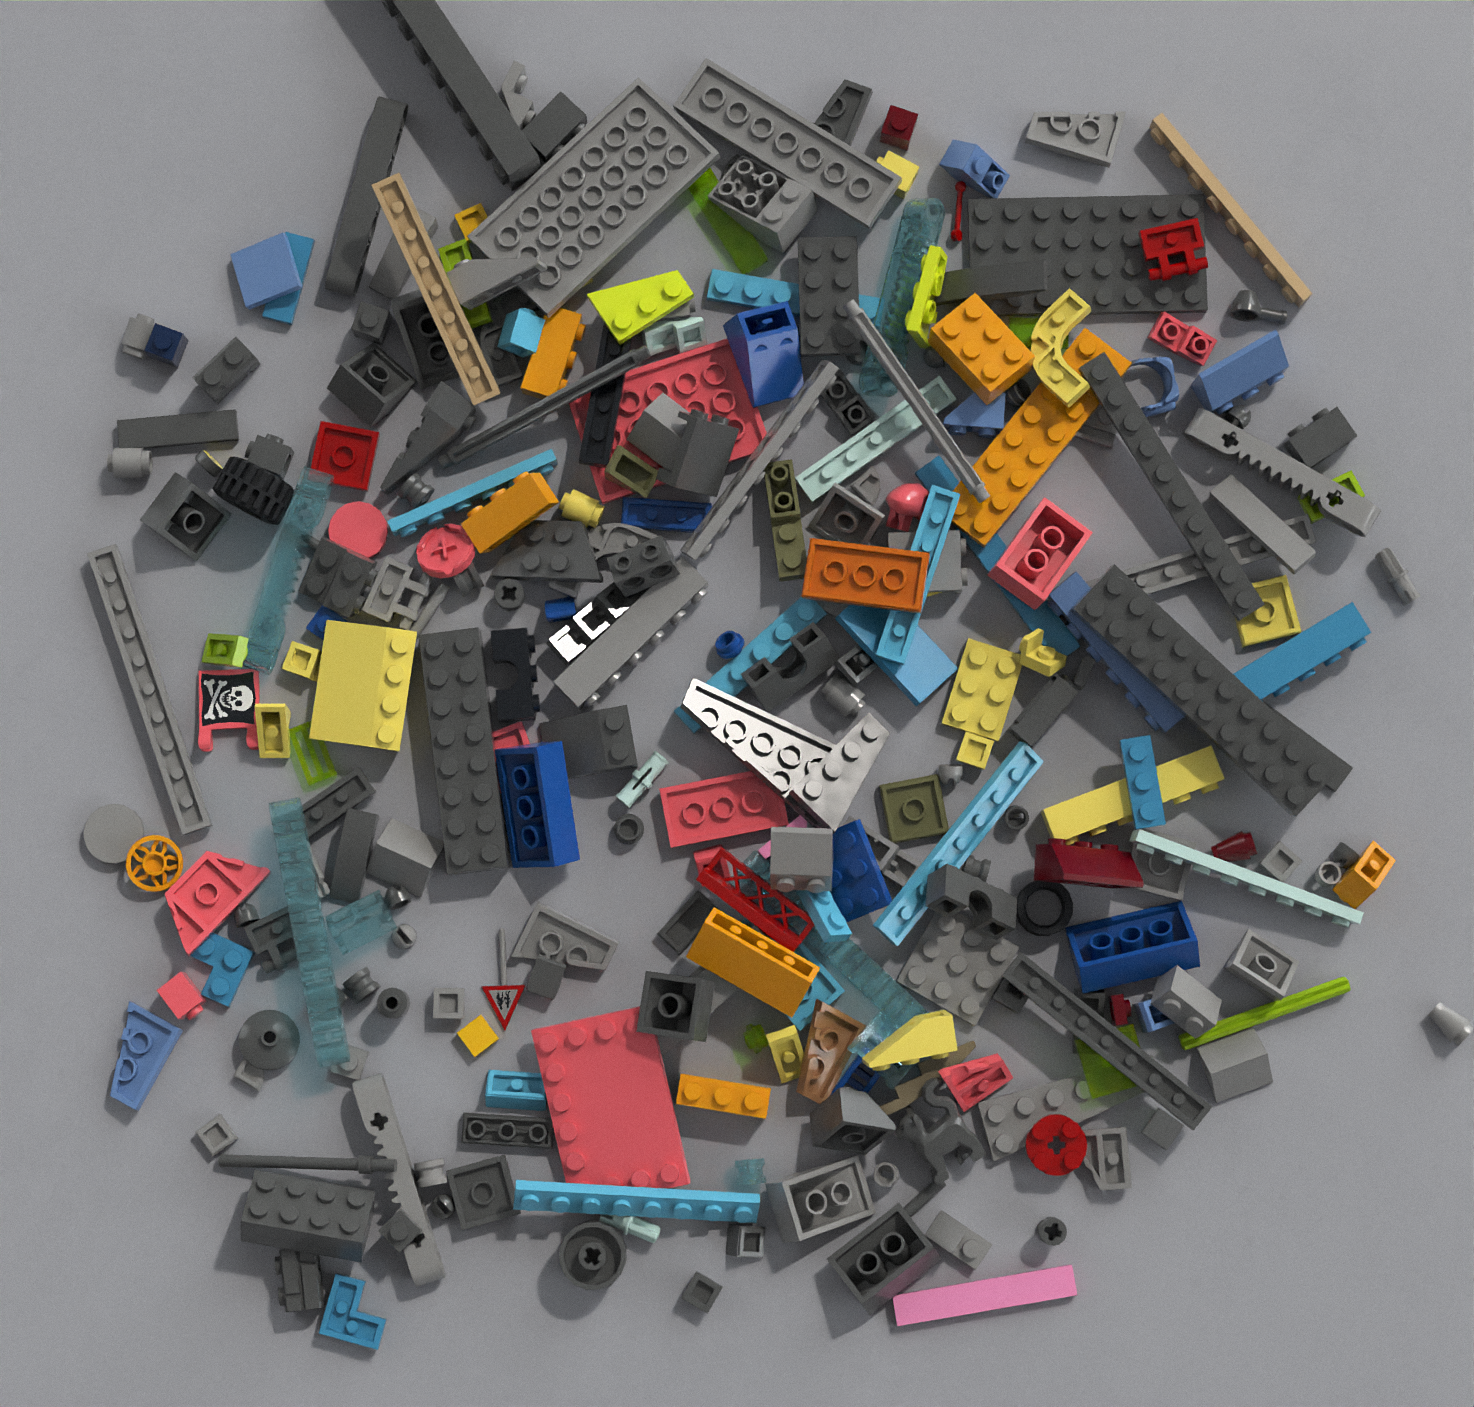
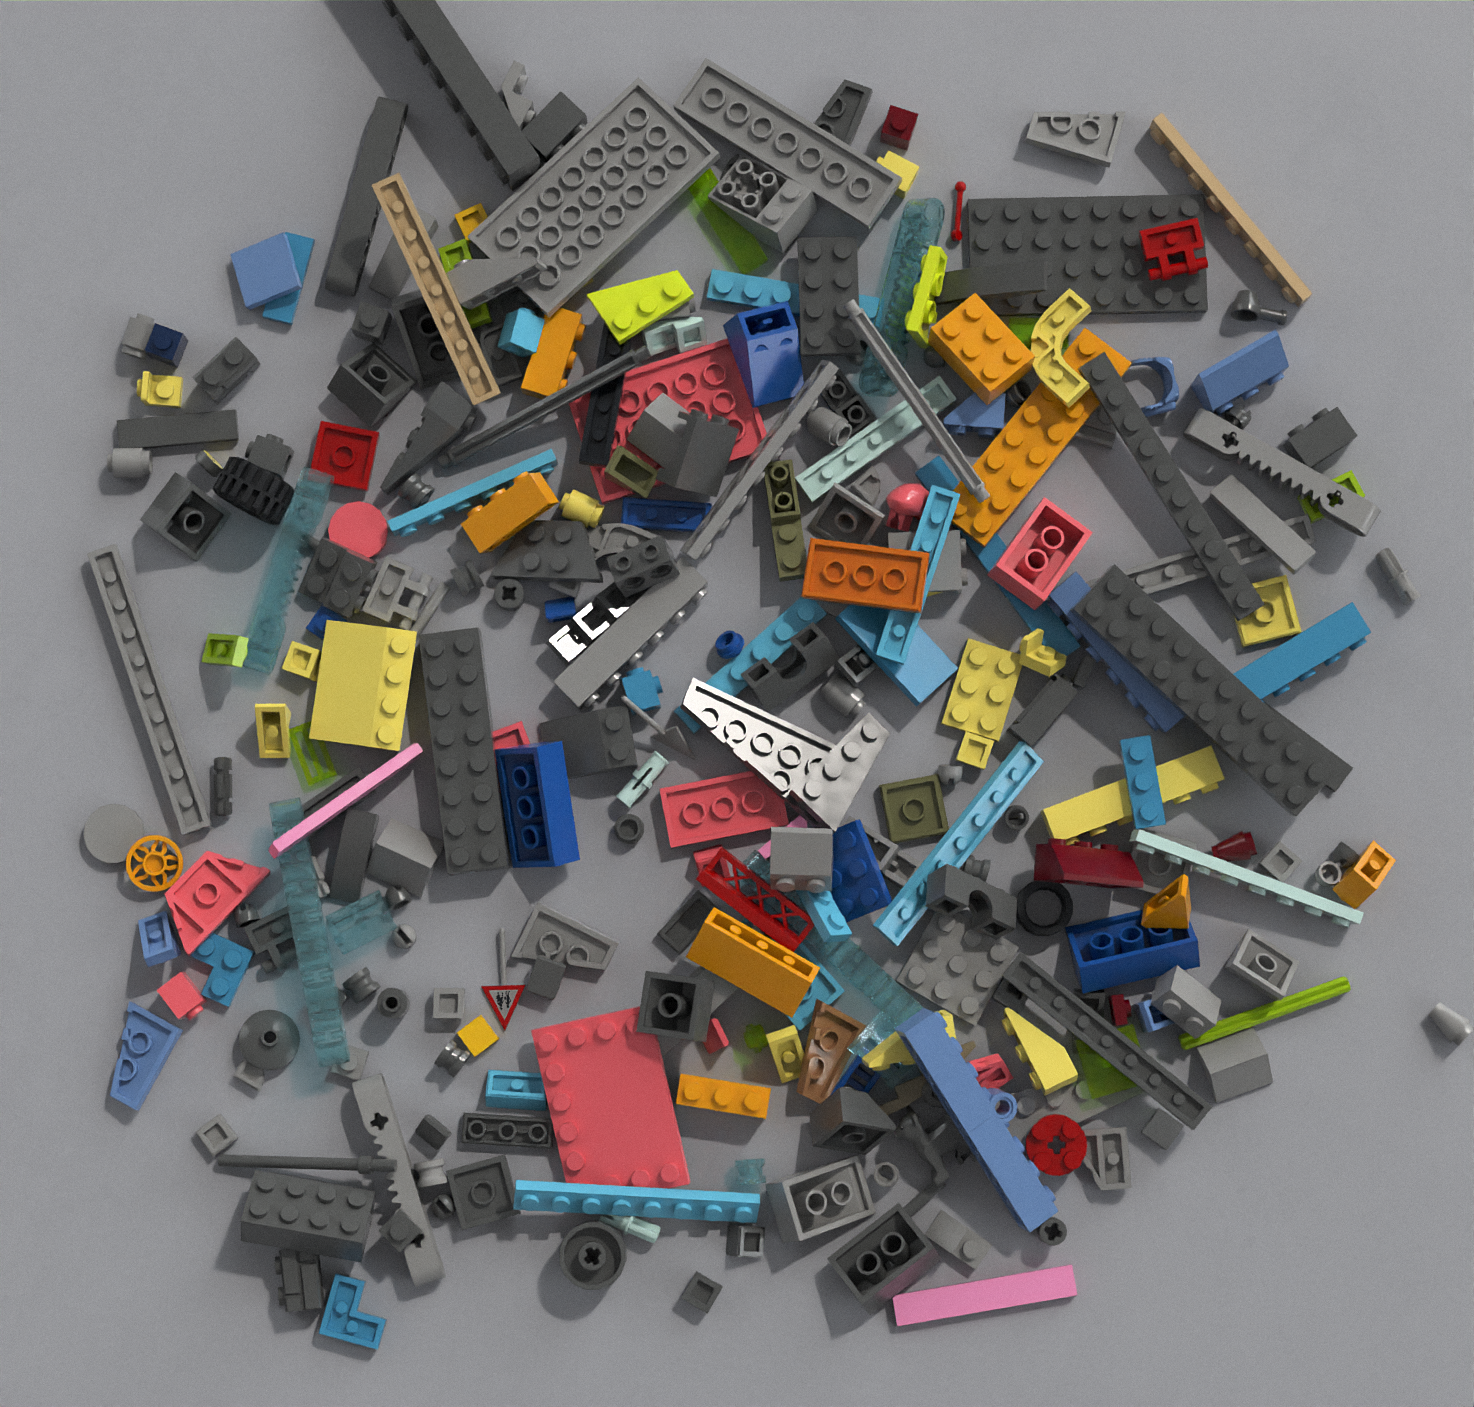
flag [198,668,260,752] -> none
coral tile [416,523,476,579] -> none
black arch [491,628,540,723] -> none
medium blue slope [939,139,1010,198] -> none
coral slope [1147,311,1217,366] -> none
none -> light yellow bracket [137,371,184,408]
none -> medium blue slope [138,910,181,967]
none -> dark grey axle [214,757,232,816]
none -> bright pink tile [268,743,423,859]
none -> dark grey slope [415,1114,452,1150]
none -> dark grey wheel [434,1039,471,1078]
none -> dark azure brick [621,667,663,716]
none -> light grey piece [621,696,696,760]
none -> coral slope [703,1018,729,1054]
none -> light grey brick [807,407,852,446]
none -> medium blue hinge [895,1008,1058,1233]
none -> light yellow slope [1001,1007,1078,1096]
none -> light orange slope [1141,874,1191,929]

